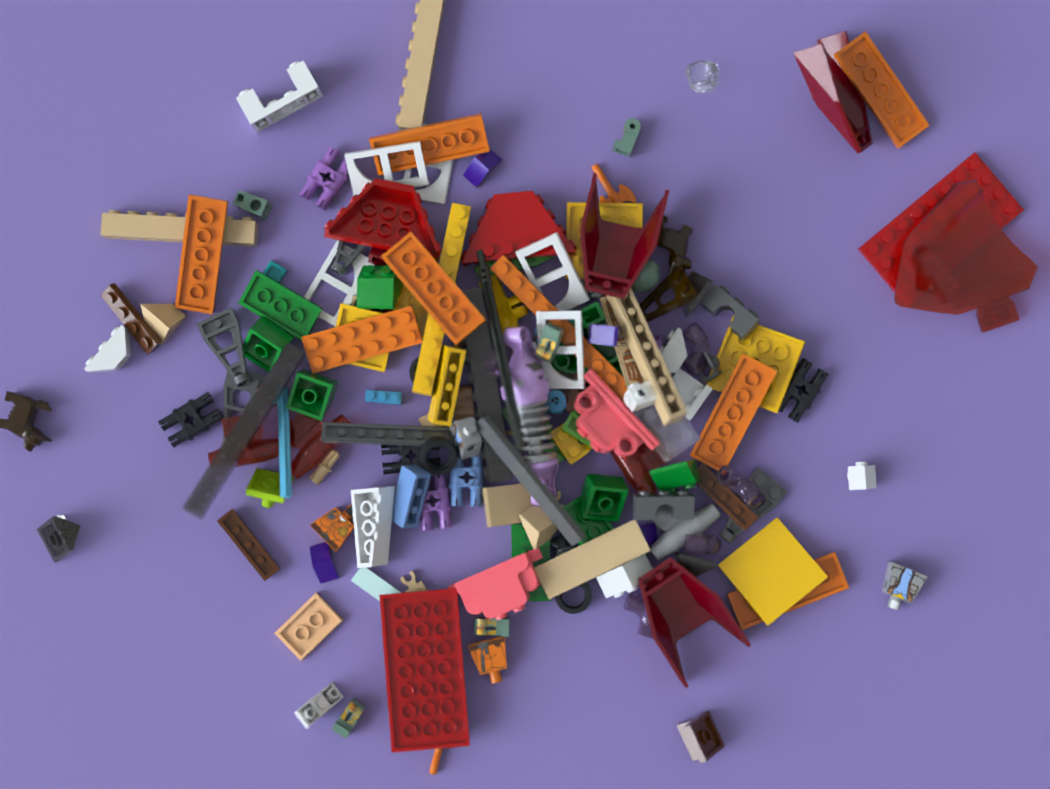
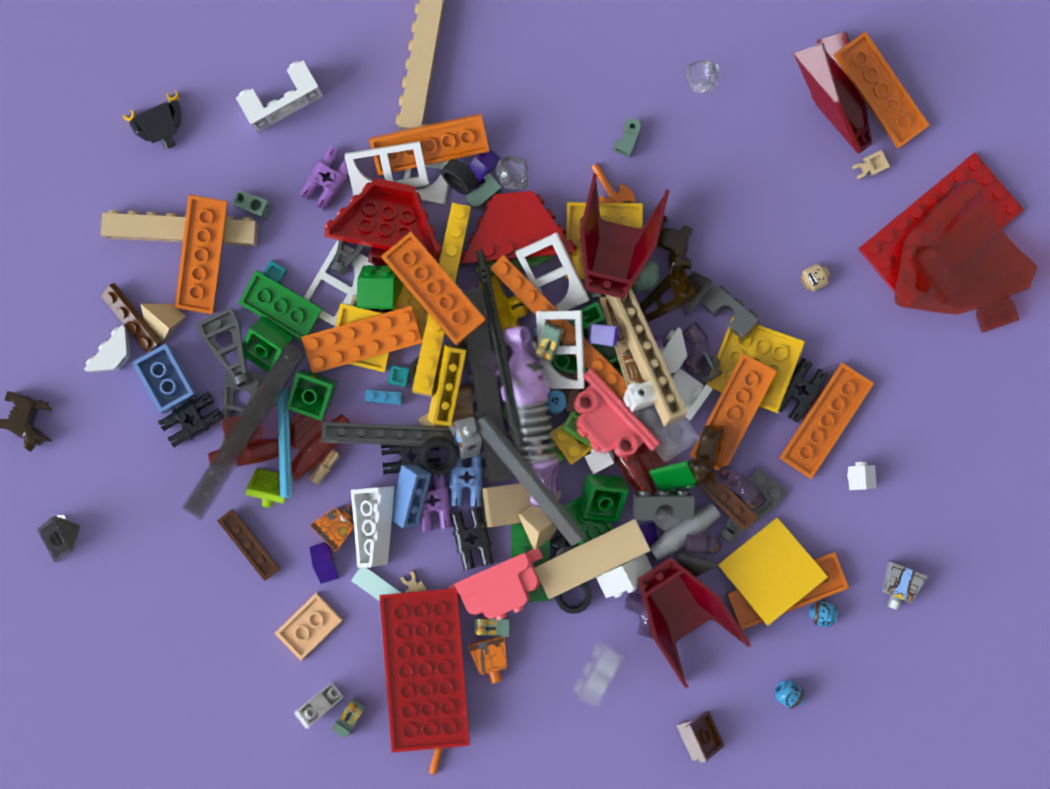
none -> black torso [123,91,182,150]
none -> medium blue brick [132,344,198,414]
none -> teal tile [387,365,410,388]
none -> black tyre [441,159,478,195]
none -> black pin [450,507,494,570]
none -> sand green leg [467,173,502,209]
none -> clear hair [496,156,530,190]
none -> clear brick [573,641,624,708]
none -> white brick [584,449,615,474]
none -> dark brown animal [690,425,724,482]
none -> dark azure head [775,680,804,709]
none -> orange plate [778,362,874,479]
none -> tan head [800,264,830,292]
none -> dark azure head [809,601,838,628]
none -> tan plate [852,150,890,180]

